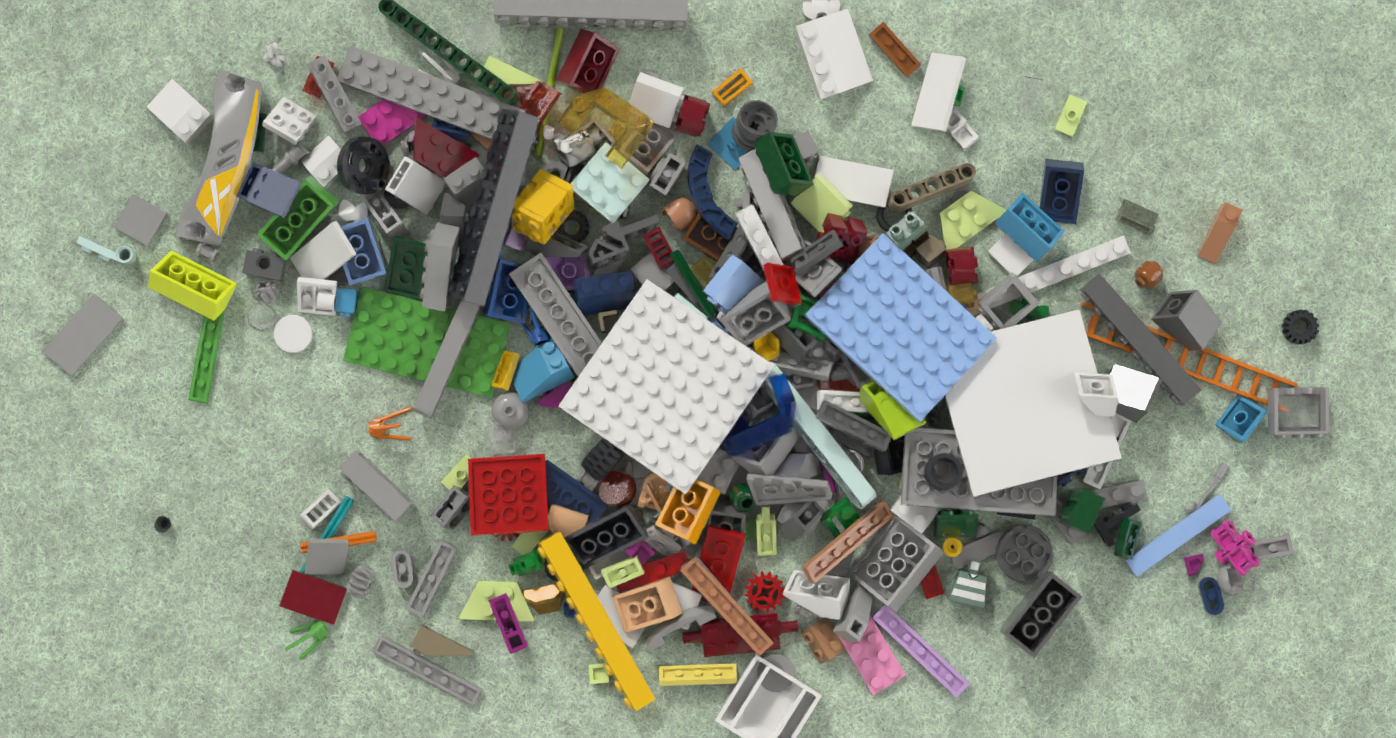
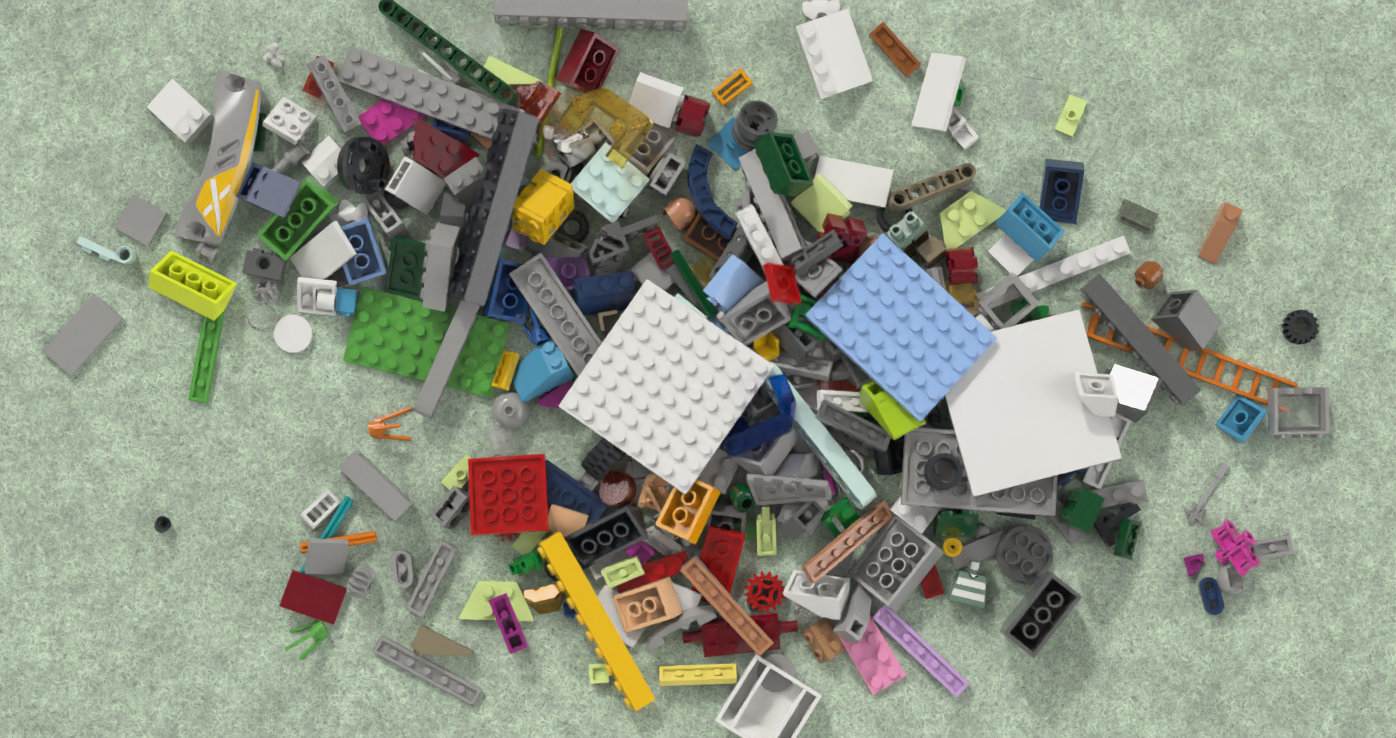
light blue tile [1125,494,1231,577] -> none

